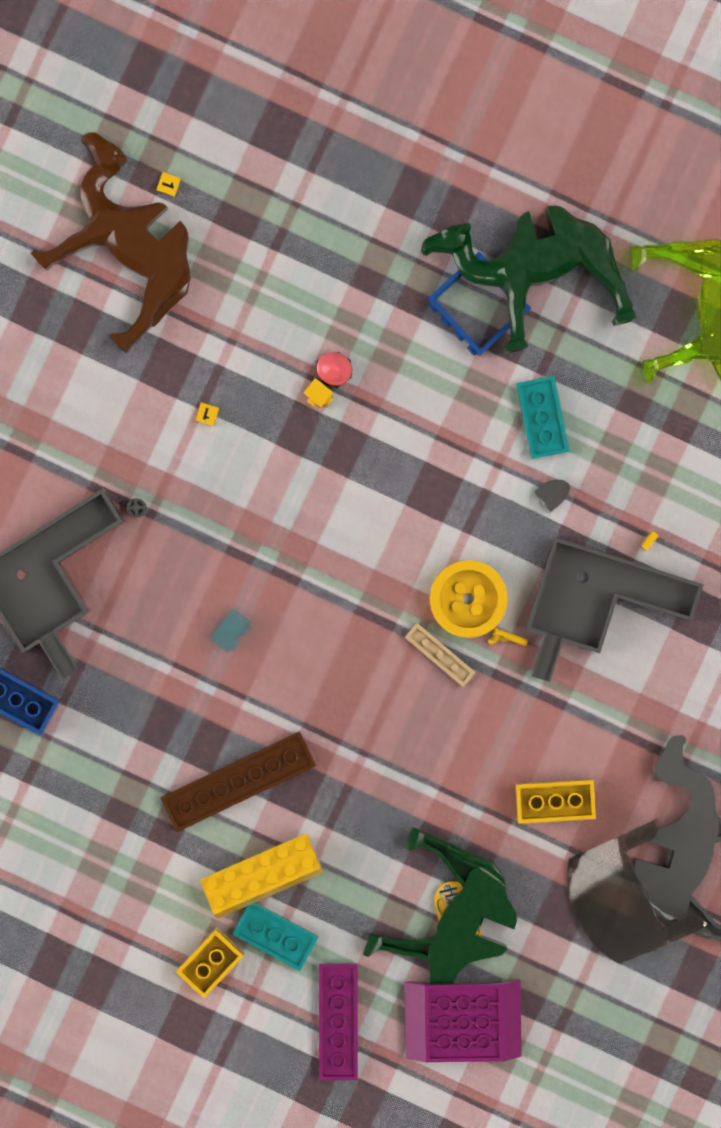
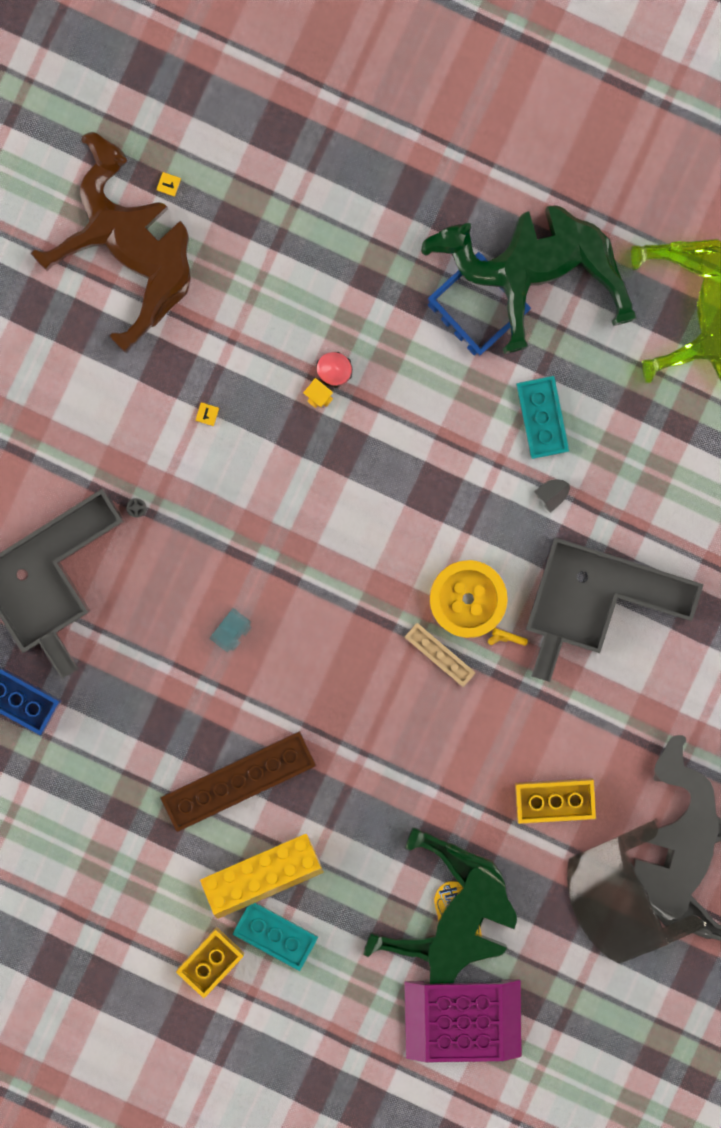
magenta plate [319,963,358,1080] -> none
yellow tile [640,531,659,551] -> none

